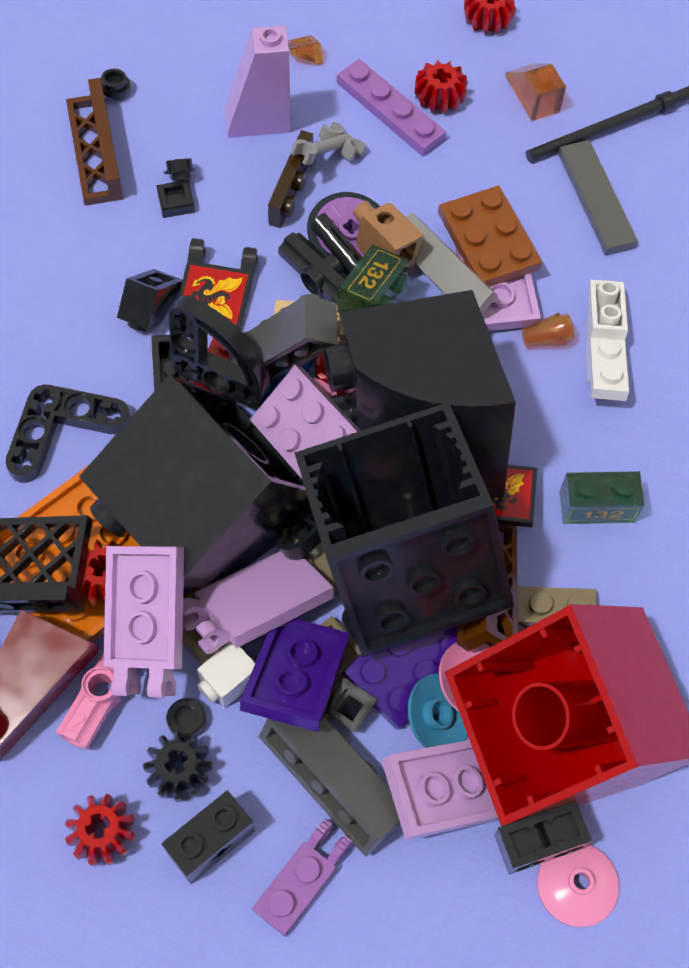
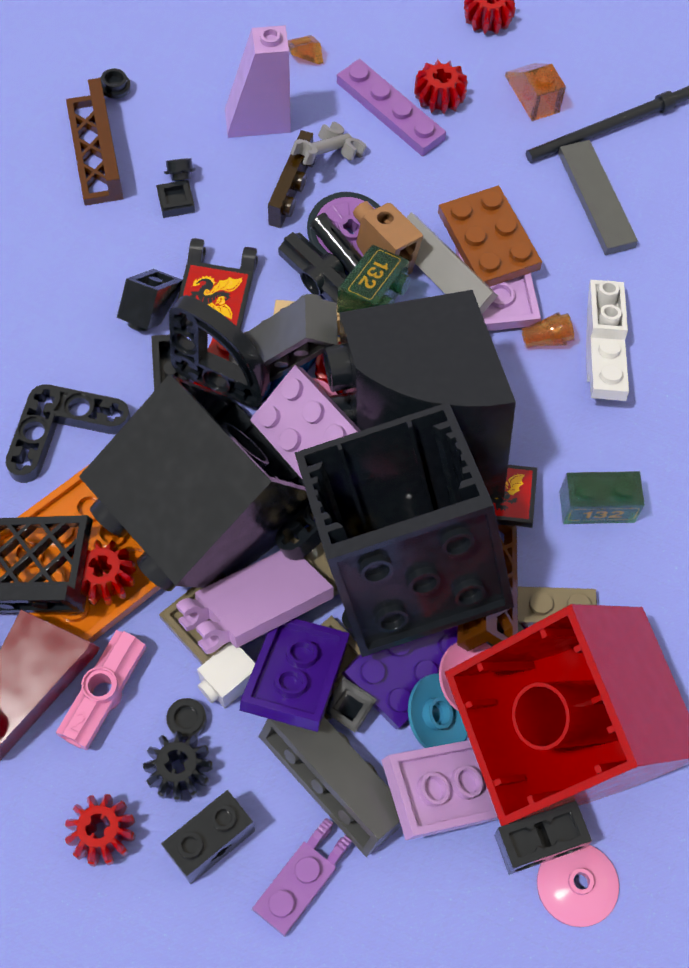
lavender tile [103,546,184,698] -> none

